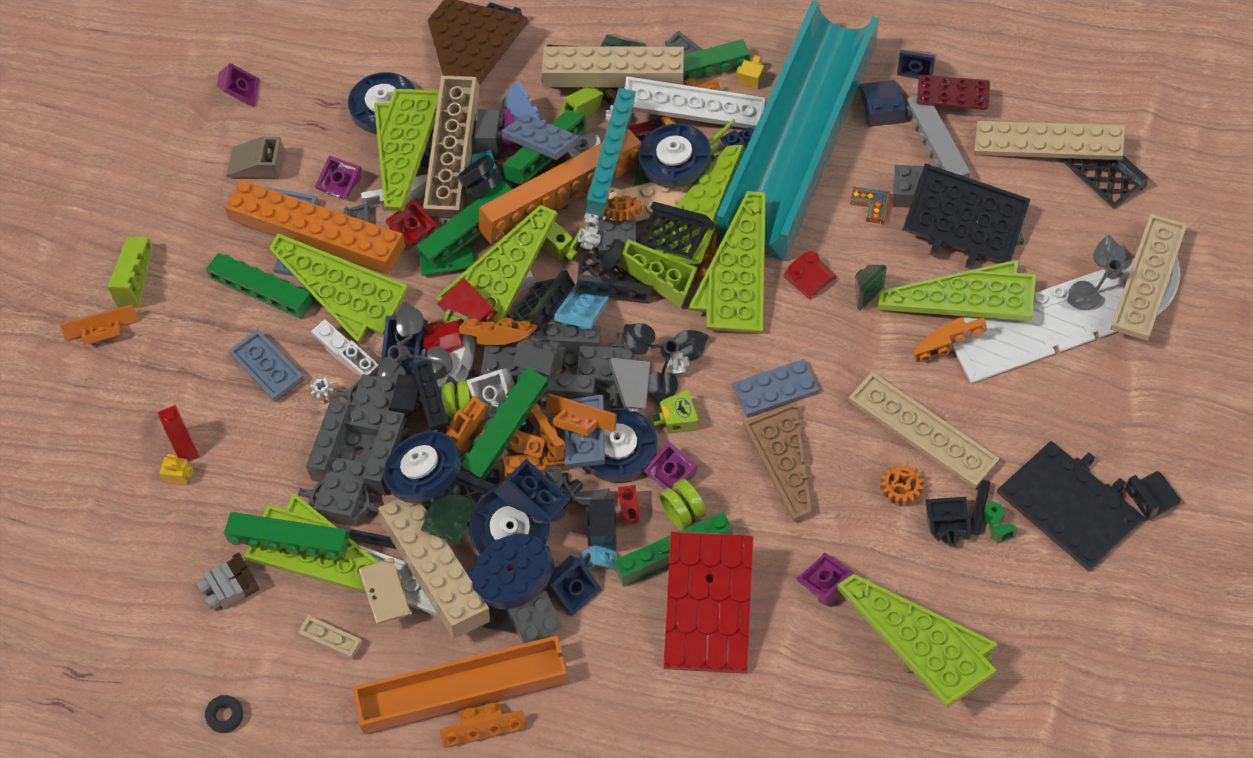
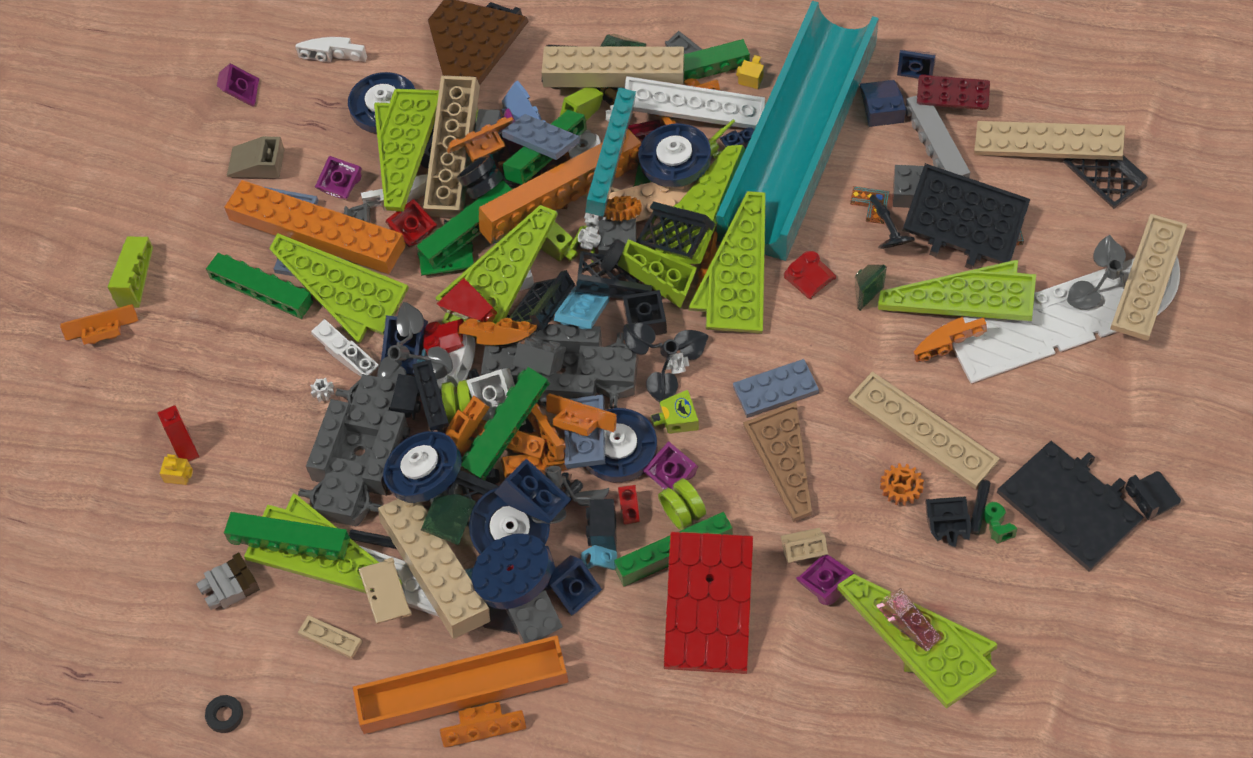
sand blue plate [228,329,304,402] -> none
light grey slope [609,358,650,413] -> none
none -> white slope [295,37,367,62]
none -> orange bracket [447,117,514,162]
none -> black brick [623,290,667,335]
none -> tan hinge [781,528,828,563]
none -> black dish [869,195,915,249]
none -> slope [877,588,941,652]

